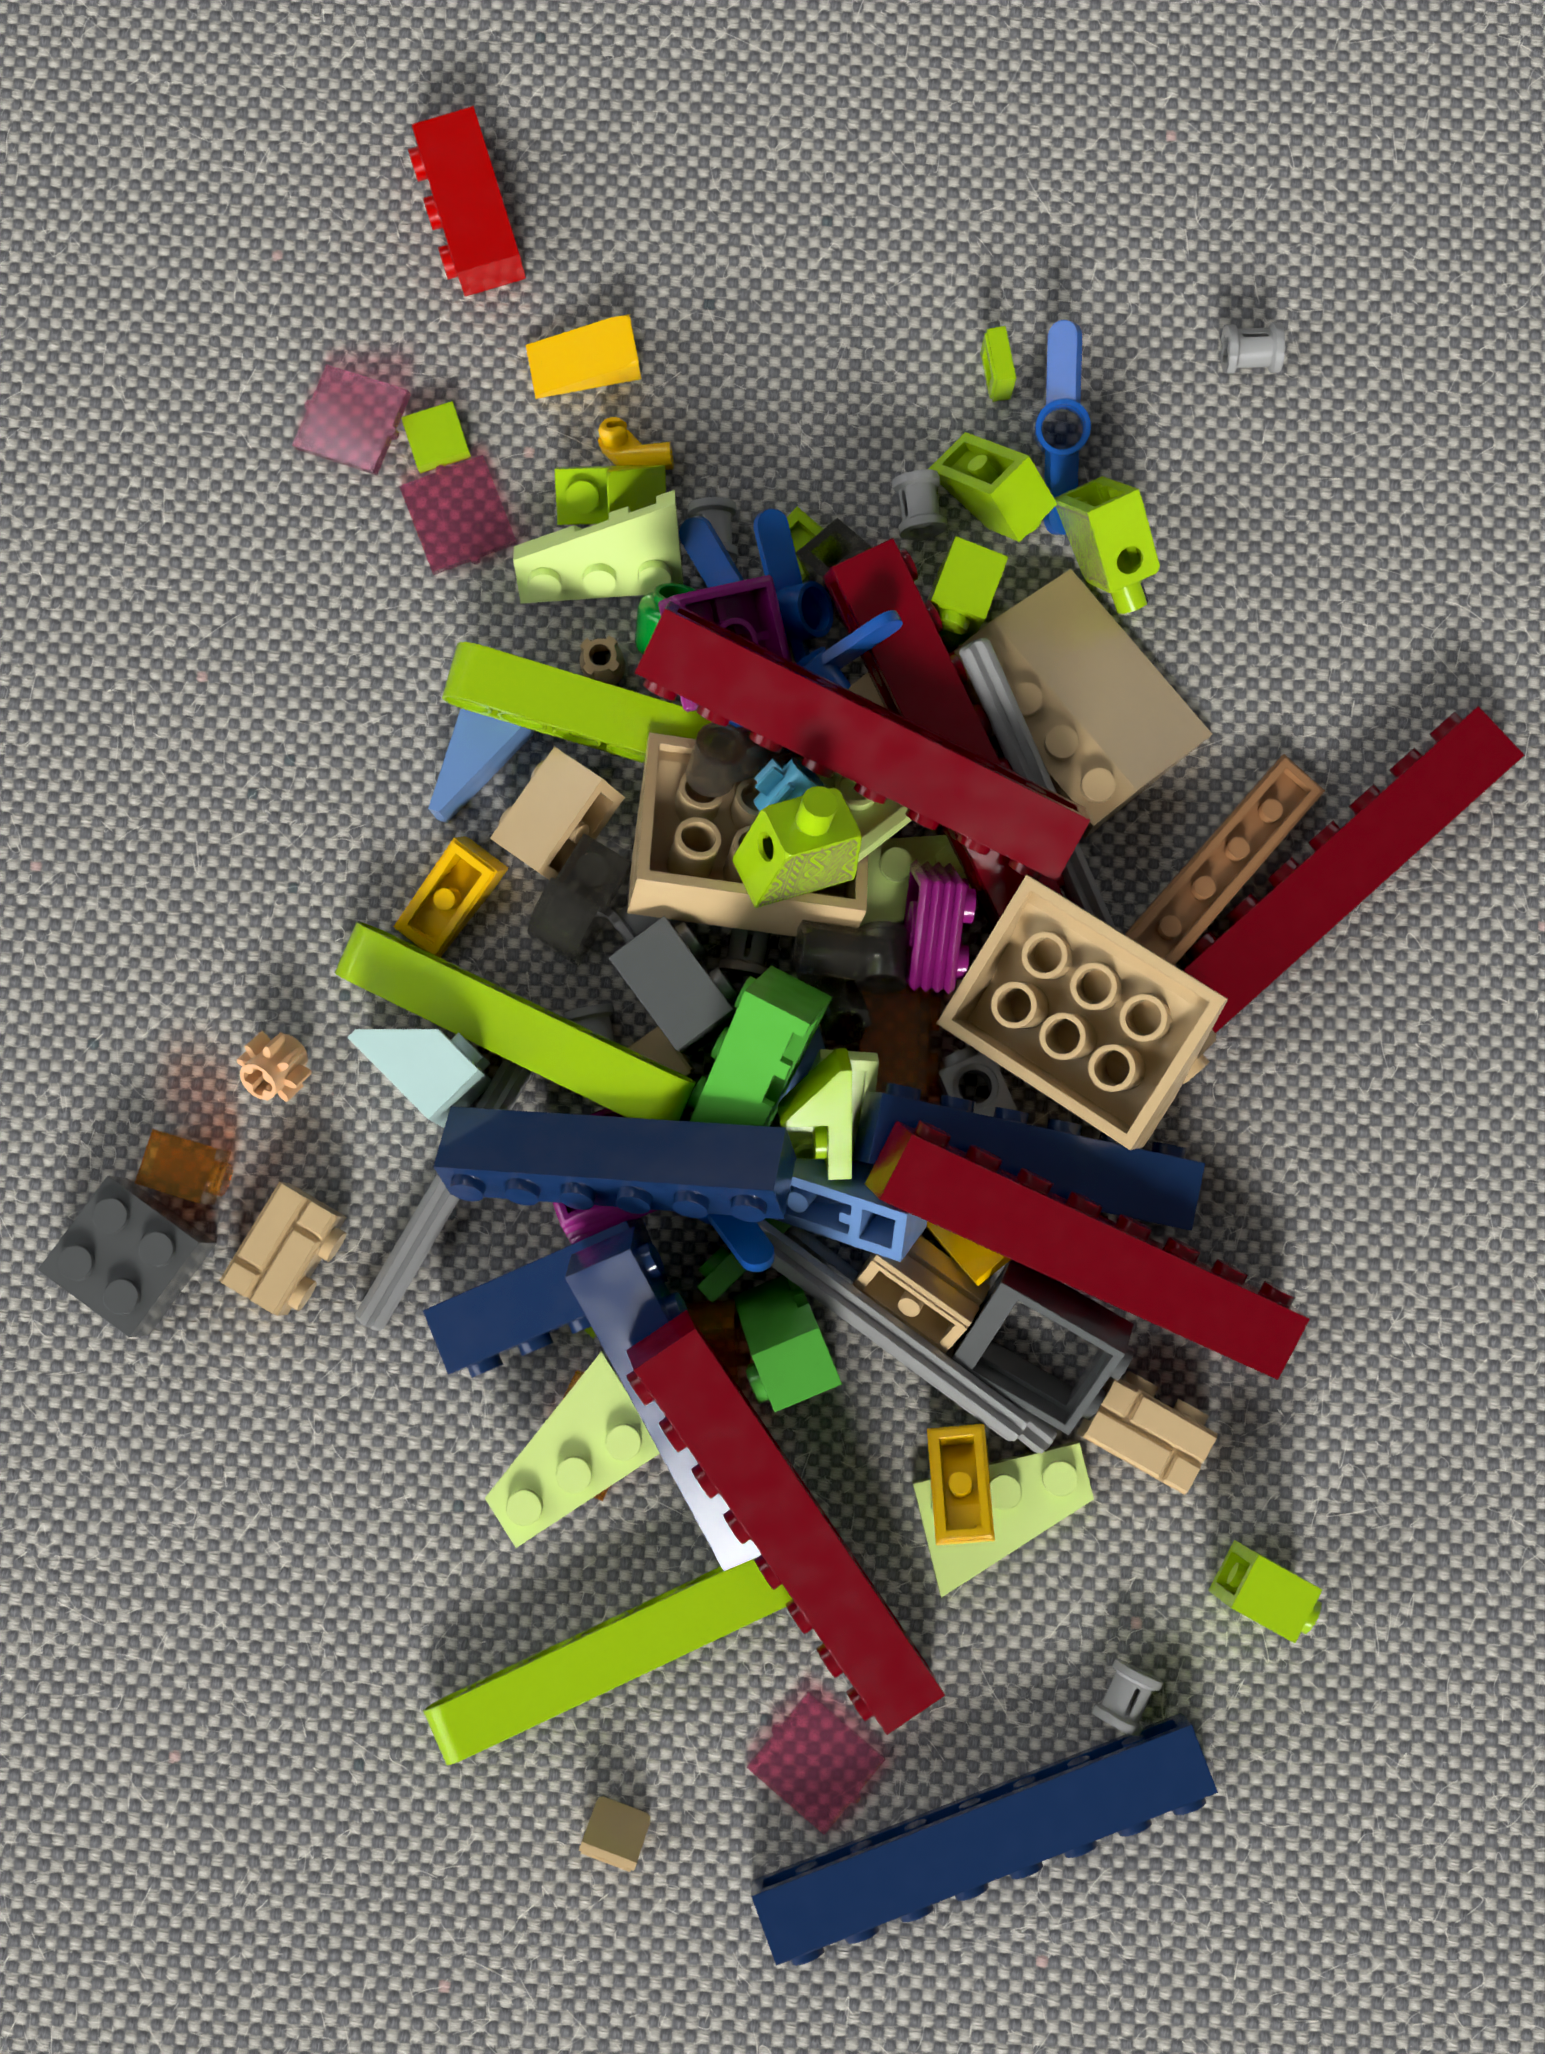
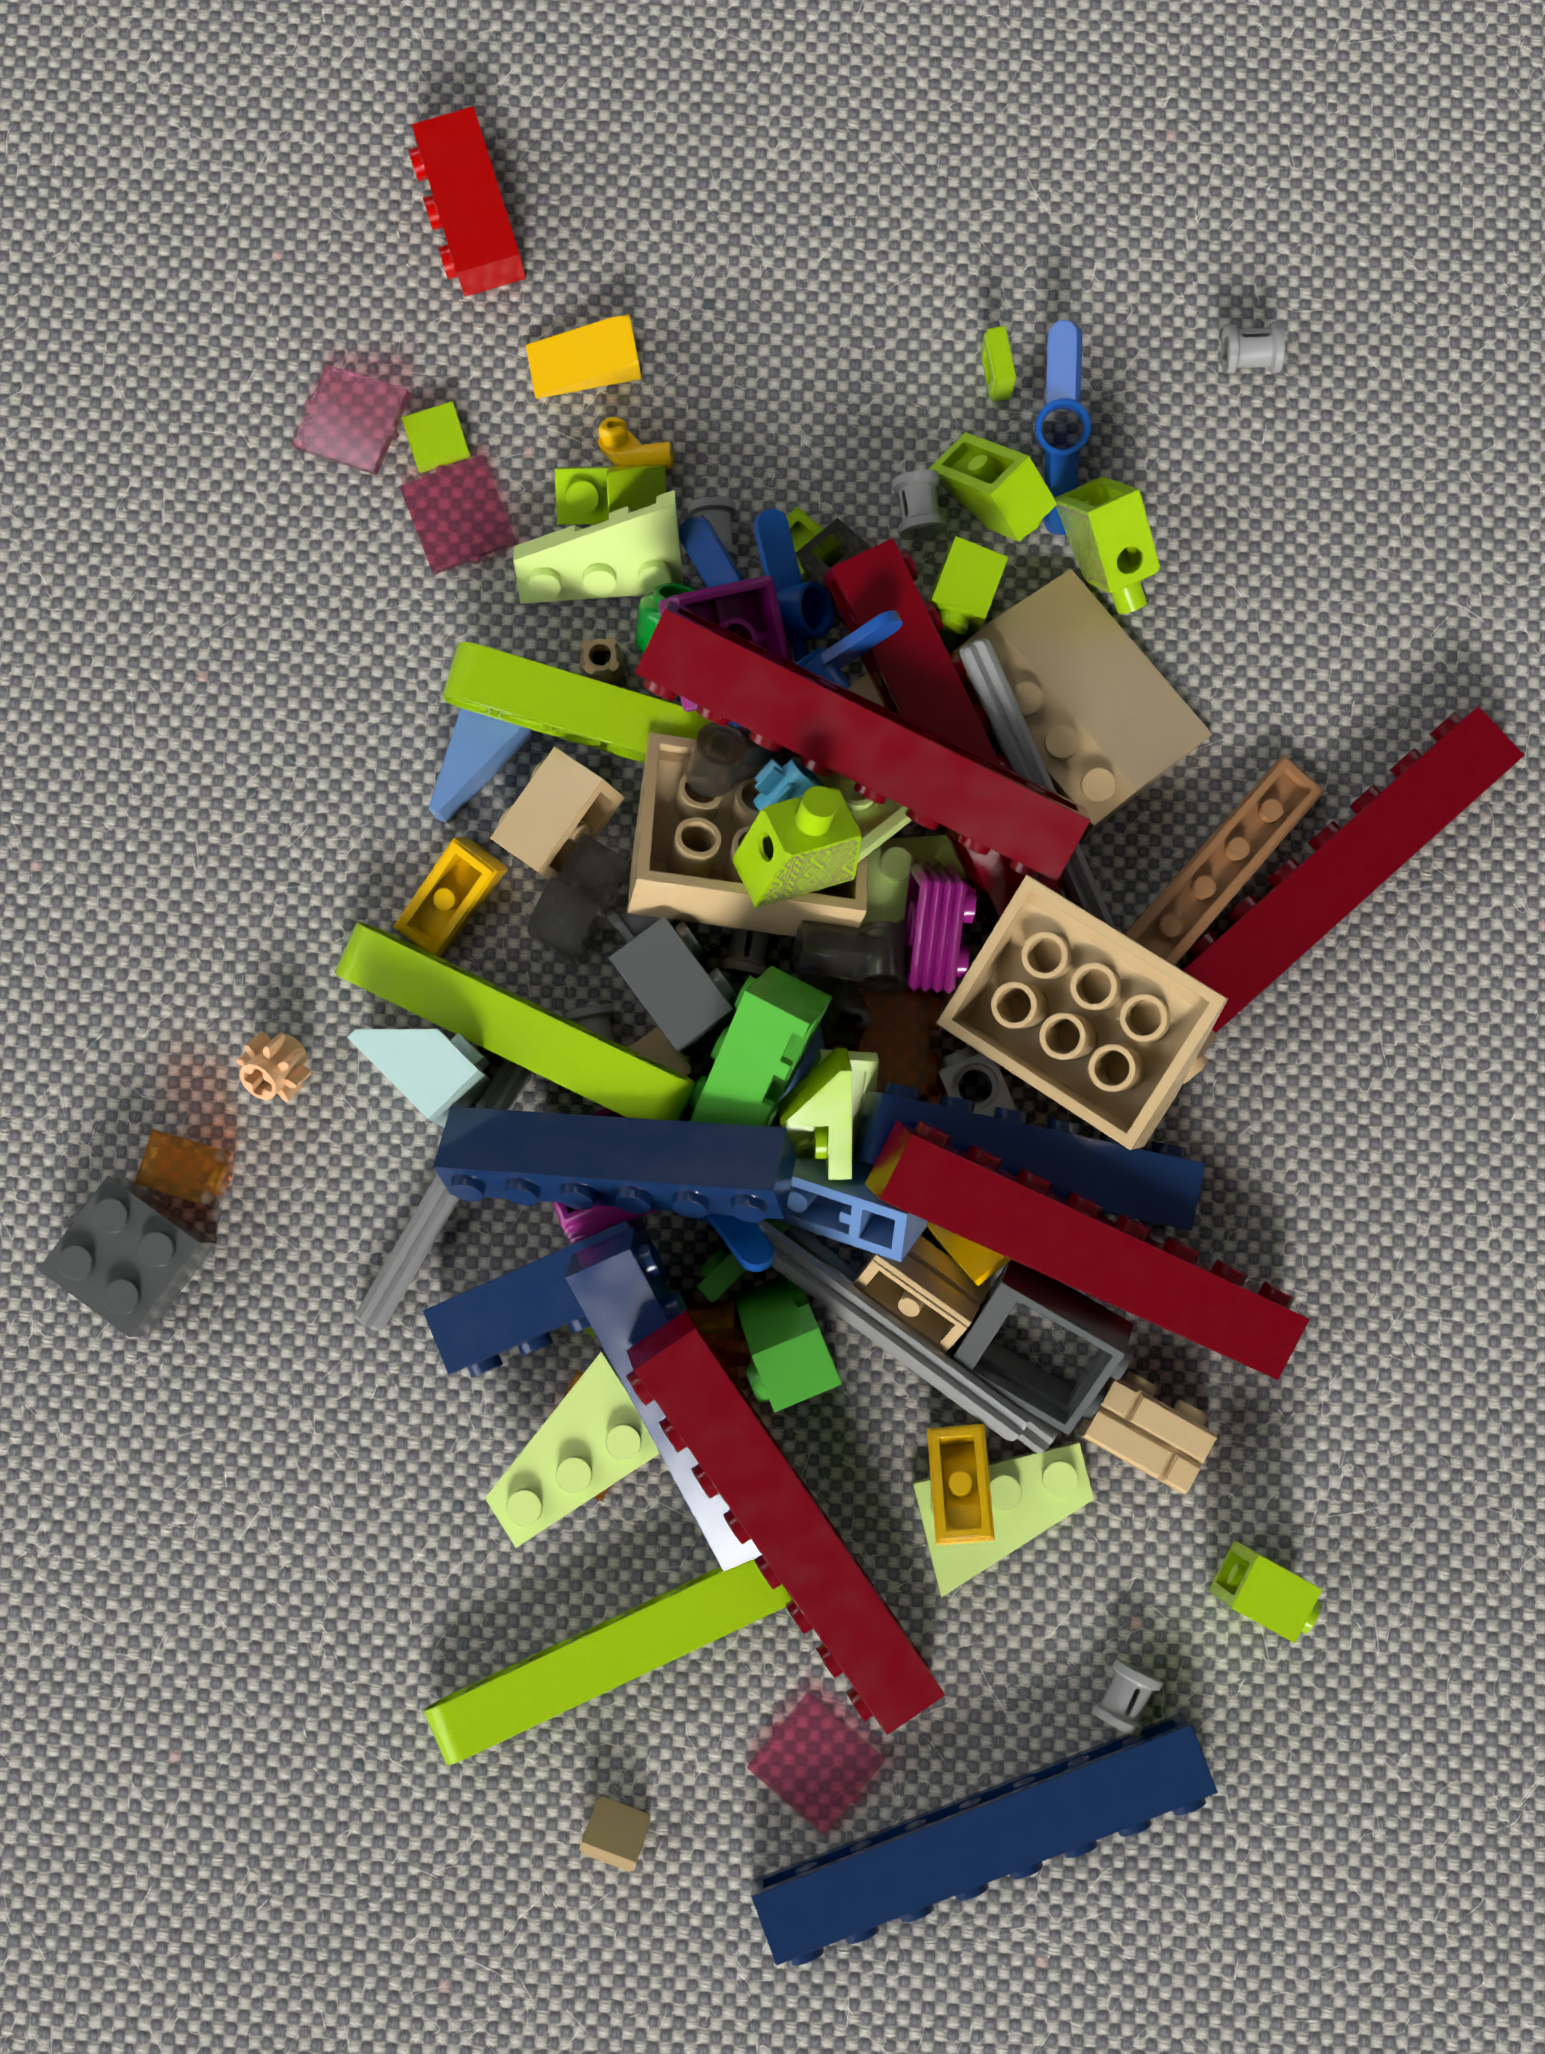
tan brick [219,1182,347,1316] -> none

